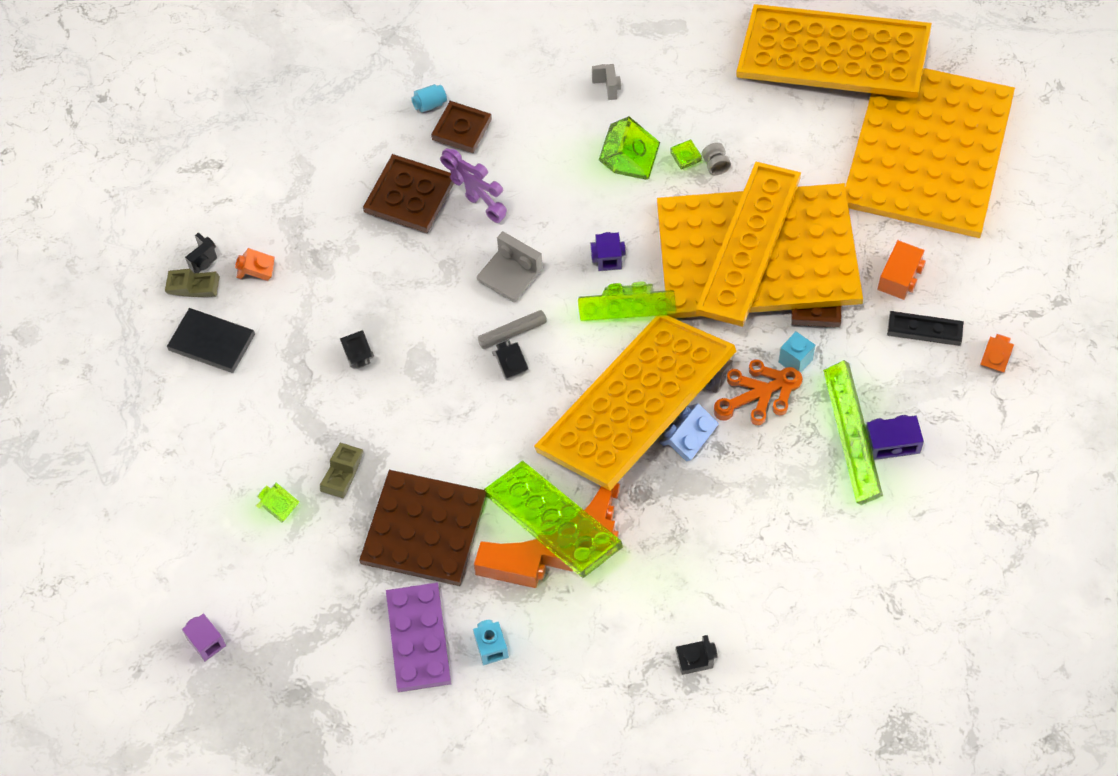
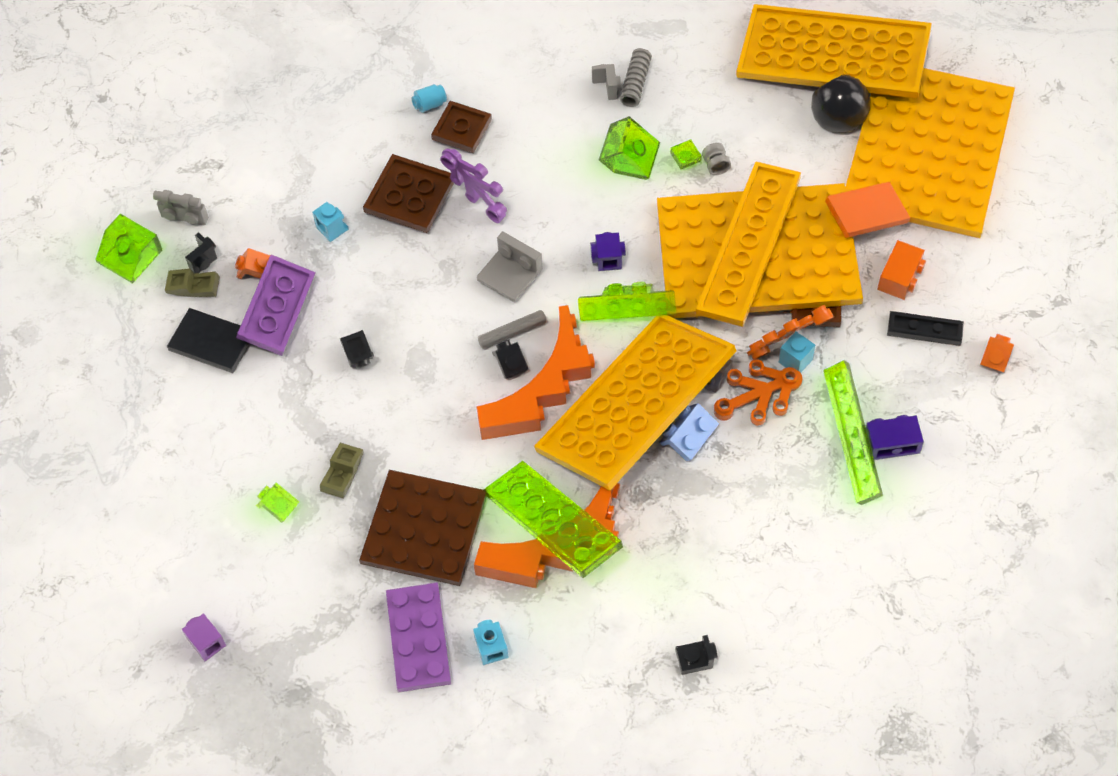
none -> clear neon green slope [95,214,163,284]
none -> light grey plate [153,190,209,225]
none -> medium lavender plate [236,254,316,356]
none -> medium azure brick [312,202,349,242]
none -> orange arch [476,305,595,440]
none -> light grey piece [620,48,652,107]
none -> orange plant [747,305,834,360]
none -> black cylinder [811,74,871,133]
none -> orange tile [825,182,910,238]

